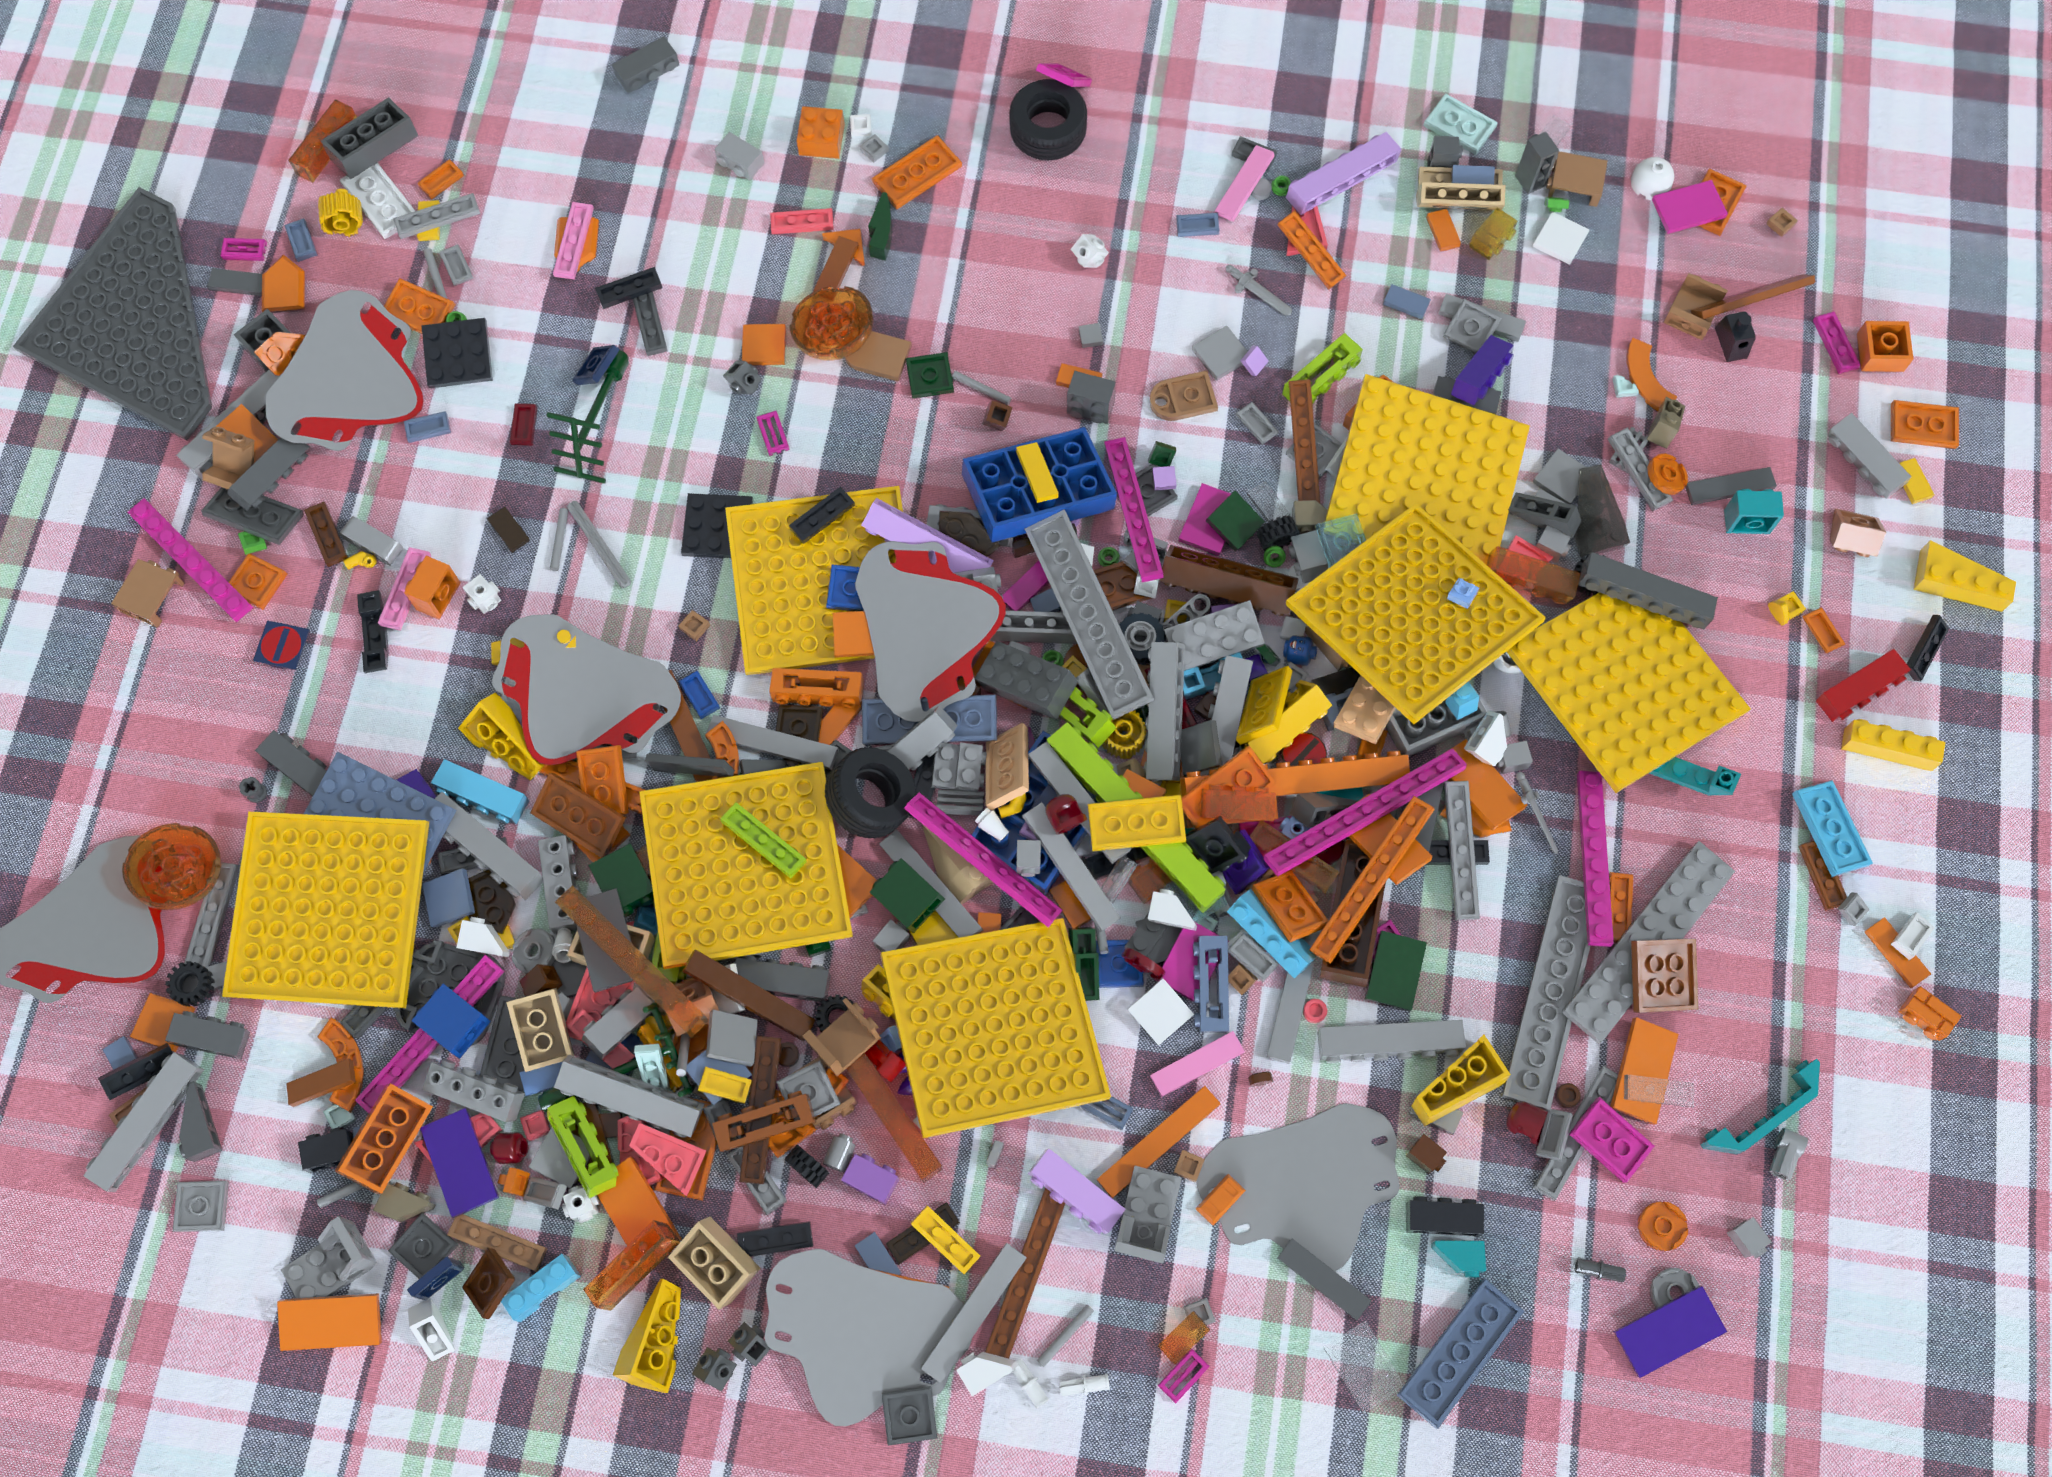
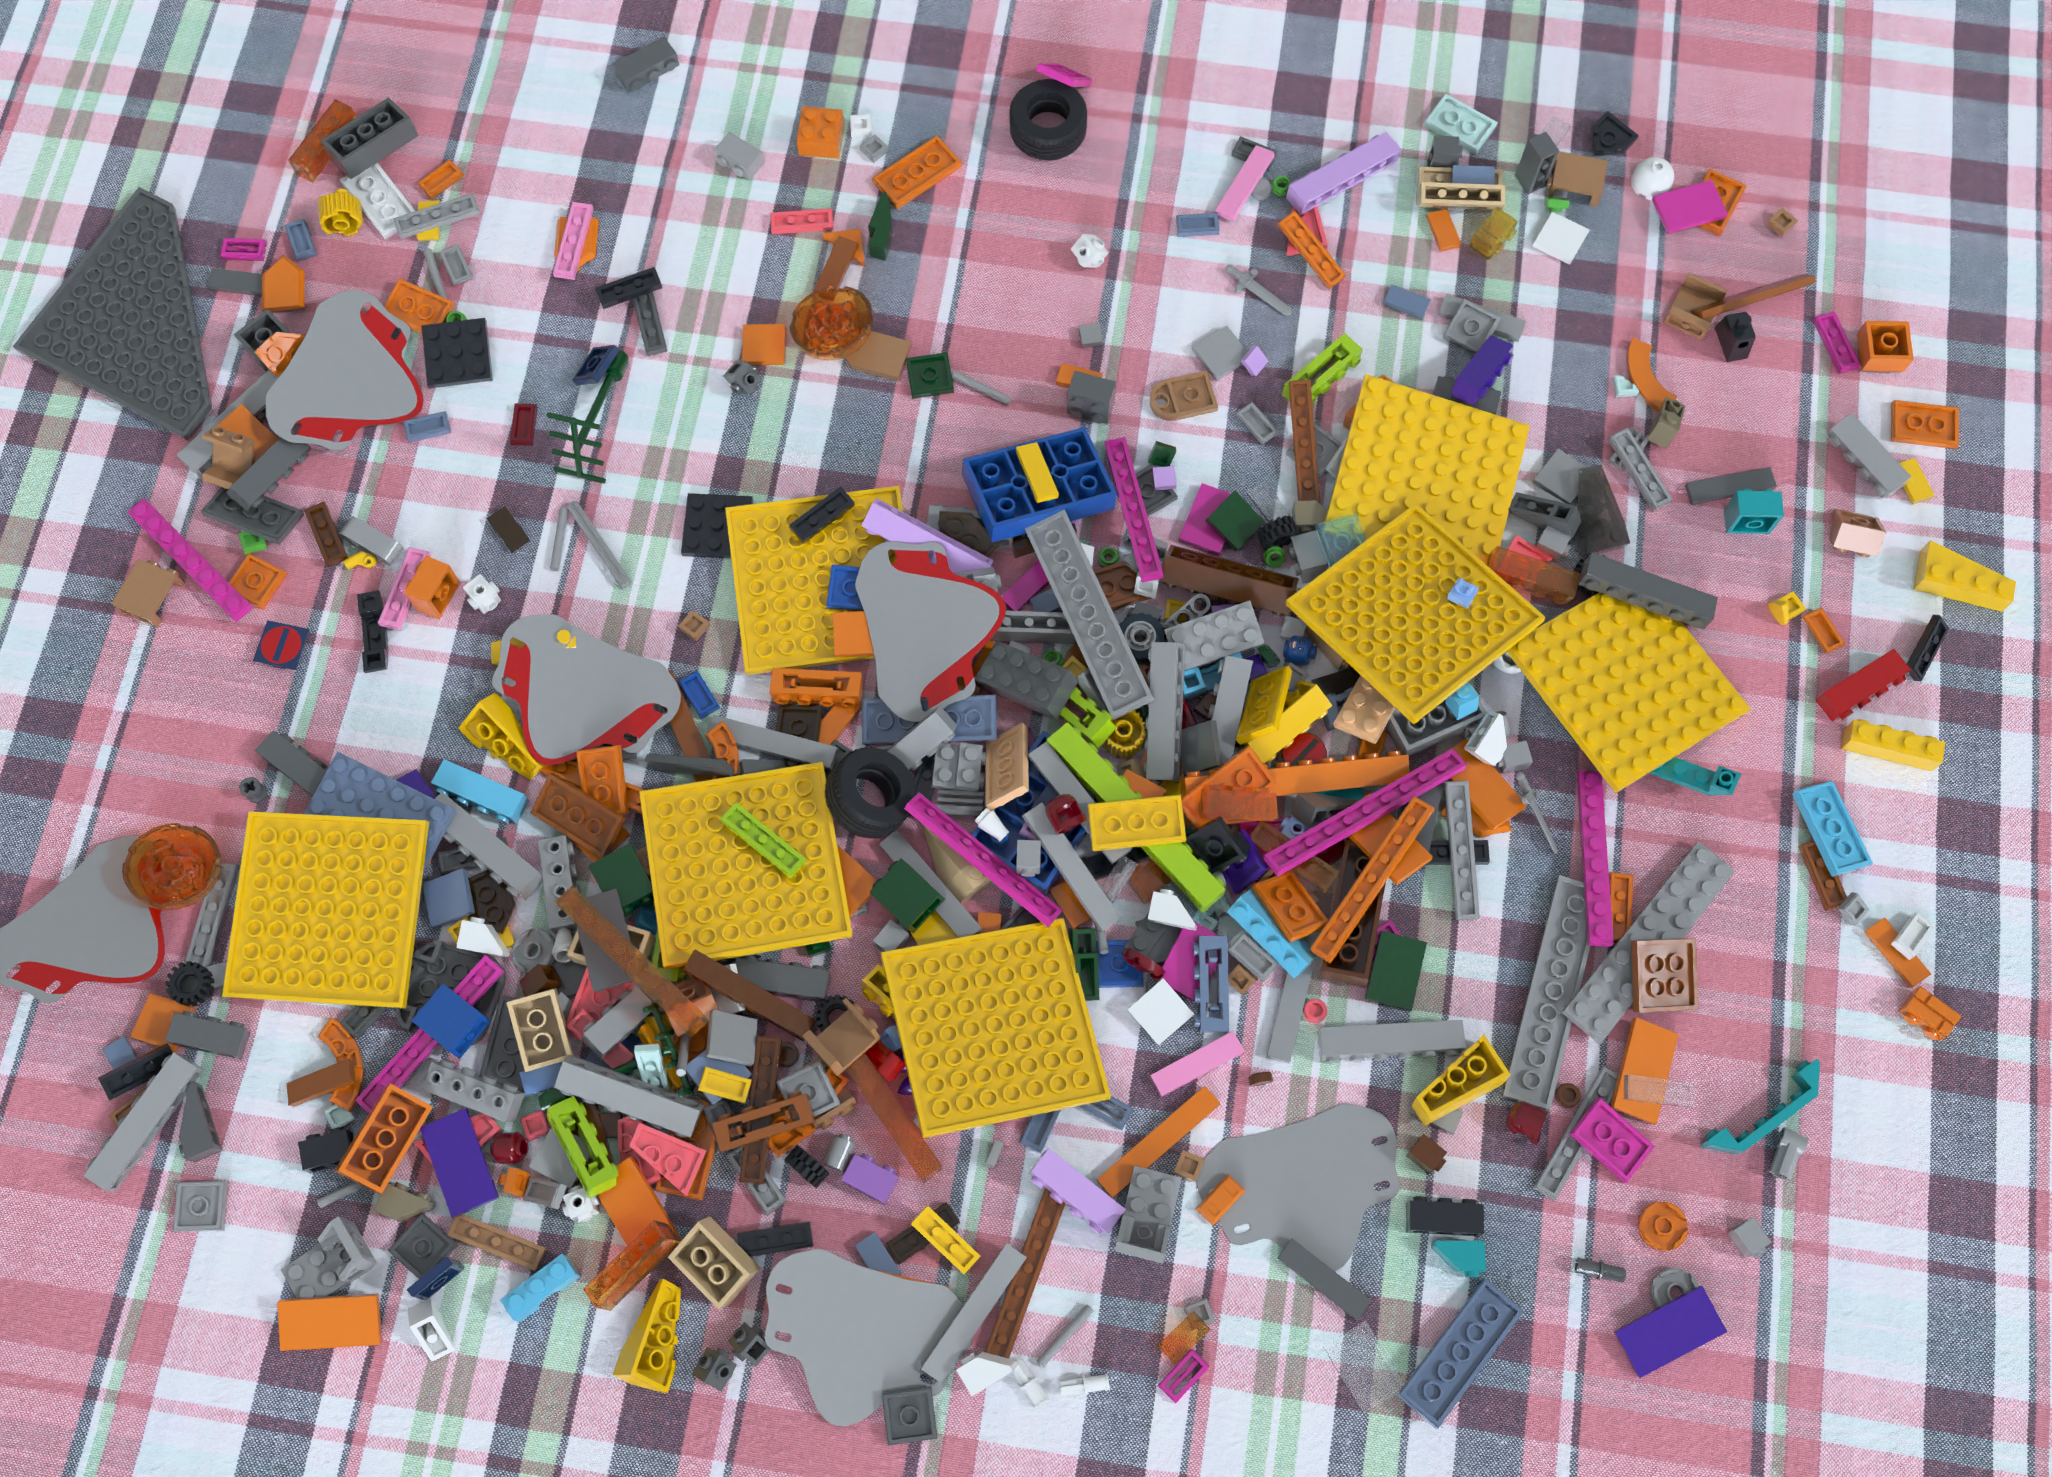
reddish brown tile [462,1248,515,1319] -> none
dark pink tile [756,410,790,456] -> none
reddish brown brick [982,400,1013,431] -> none
yellow arm [998,794,1026,819] -> none
light grey tile [1536,1109,1573,1161] -> none
orange tile [1647,453,1688,495] -> none
none -> sand blue tile [1019,1110,1061,1153]
none -> black plate [1593,111,1639,156]

